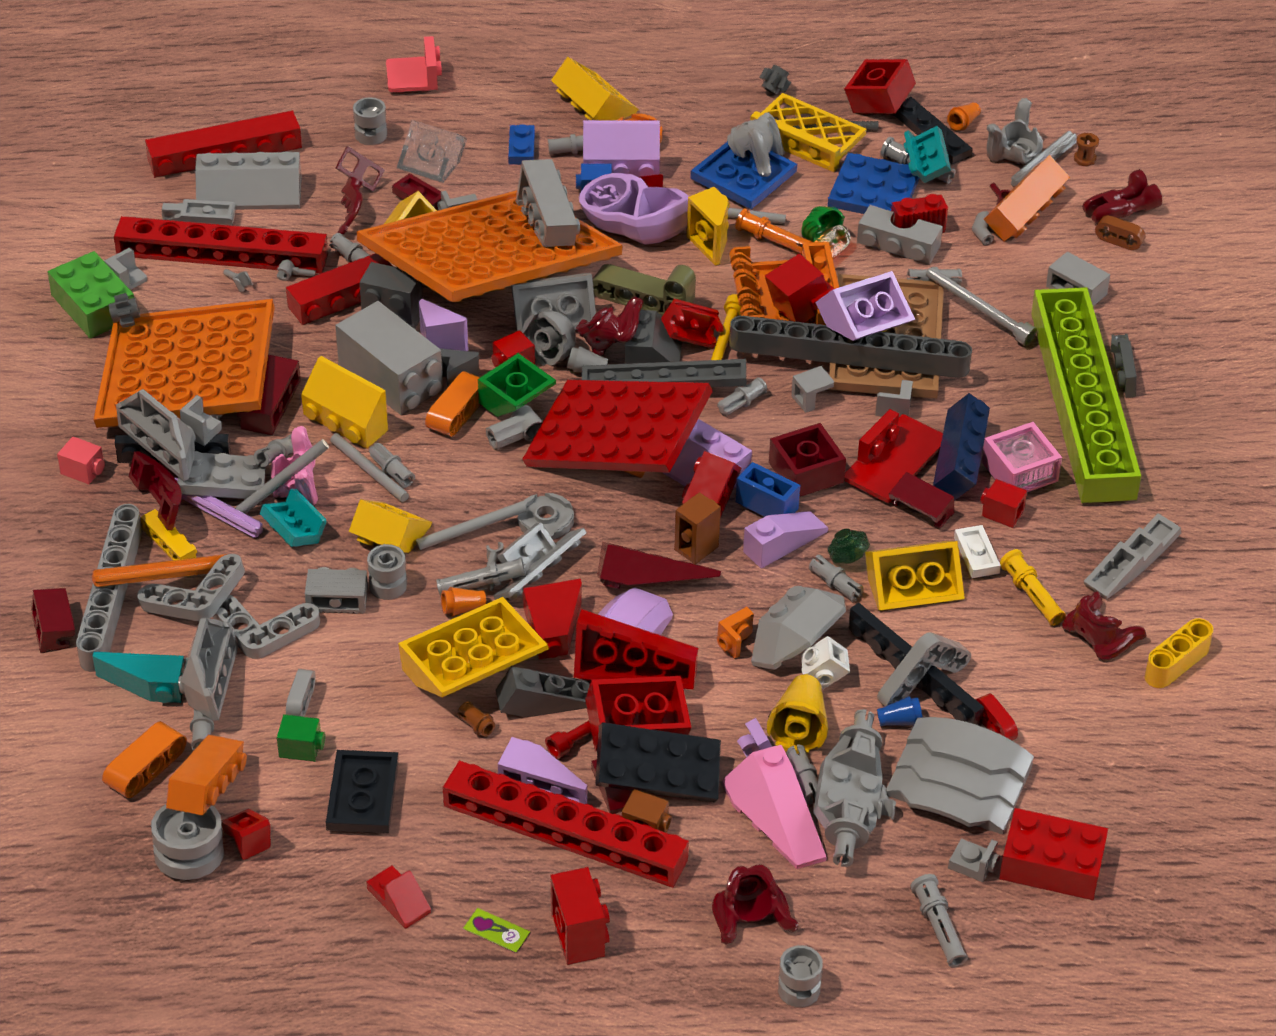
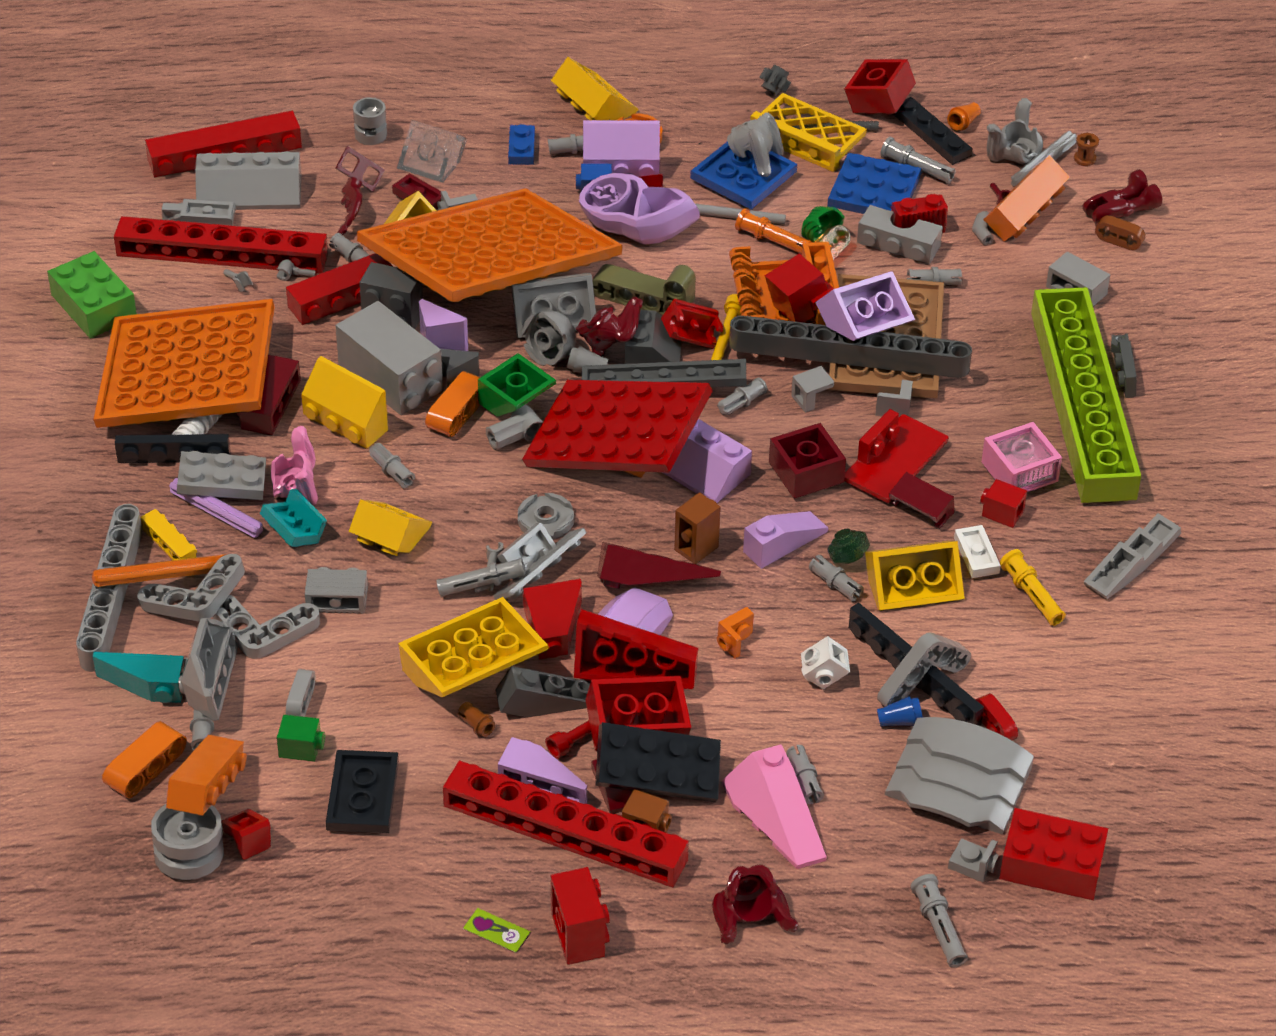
dark red hinge [31,588,75,653] -> none
coral brick [57,436,105,484] -> none
light grey panel [104,248,147,290] -> none
dark grey gear [109,293,140,328] -> none
light grey wedge [116,389,196,481] -> none
dark red slope [128,451,182,530] -> none
light grey panel [180,395,222,446] -> none
light grey bar [235,439,329,514] -> none
light grey pin [254,434,293,467] -> none
light grey bar [330,433,409,502] -> none
red slope [366,865,431,929] -> none
light grey wheel [367,544,407,600] -> none
coral bracket [386,36,442,93] -> none
light grey bar [416,501,527,550] -> none
orange cone [441,587,486,616] -> none
red brick [491,330,535,368] -> none
light grey wedge [516,159,580,247] -> none
red brick [682,451,742,518] -> none
yellow slope [687,187,730,266] -> none
blue brick [735,462,800,517] -> none
lavender tile [737,718,772,758] -> none
light grey wedge [751,586,846,669] -> none
yellow cone [767,674,828,754] -> none
light grey wheel [778,945,823,1007] -> none
light grey plate [813,709,883,867] -> none
light grey hand [876,784,896,820] -> none
teal bracket [904,126,951,183] -> none
light grey piece [926,267,1037,346] -> none
dark blue brick [933,393,990,501] -> none
dark red hair [1062,591,1147,660] -> none
yellow beam [1144,618,1214,688] -> none

